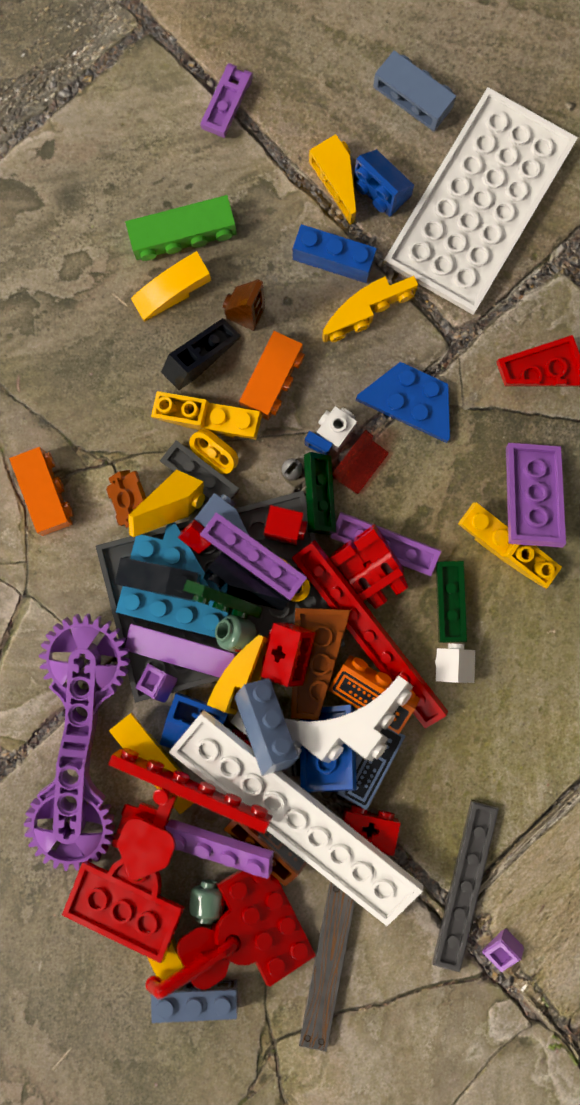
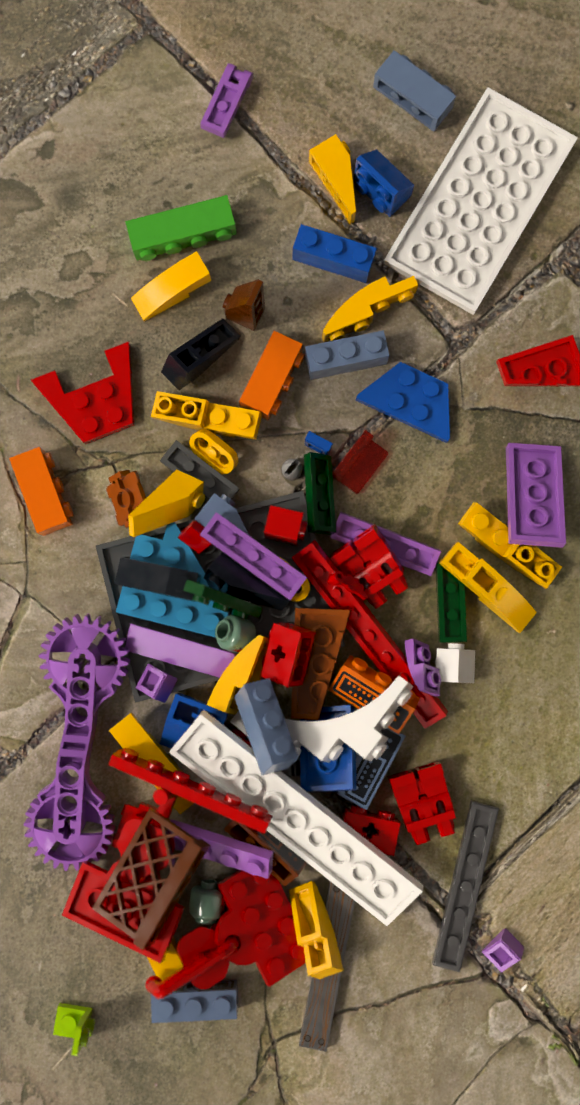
white brick [316,406,357,452] -> none
none -> red wing [31,341,134,444]
none -> lime bracket [53,1003,95,1056]
none -> reddish brown fence [92,808,210,950]
none -> yellow slope [289,881,344,979]
none -> sand blue brick [305,330,389,380]
none -> red piece [327,571,367,600]
none -> red hips [387,761,456,845]
none -> medium lavender slope [405,639,441,697]
none -> yellow slope [439,542,537,633]

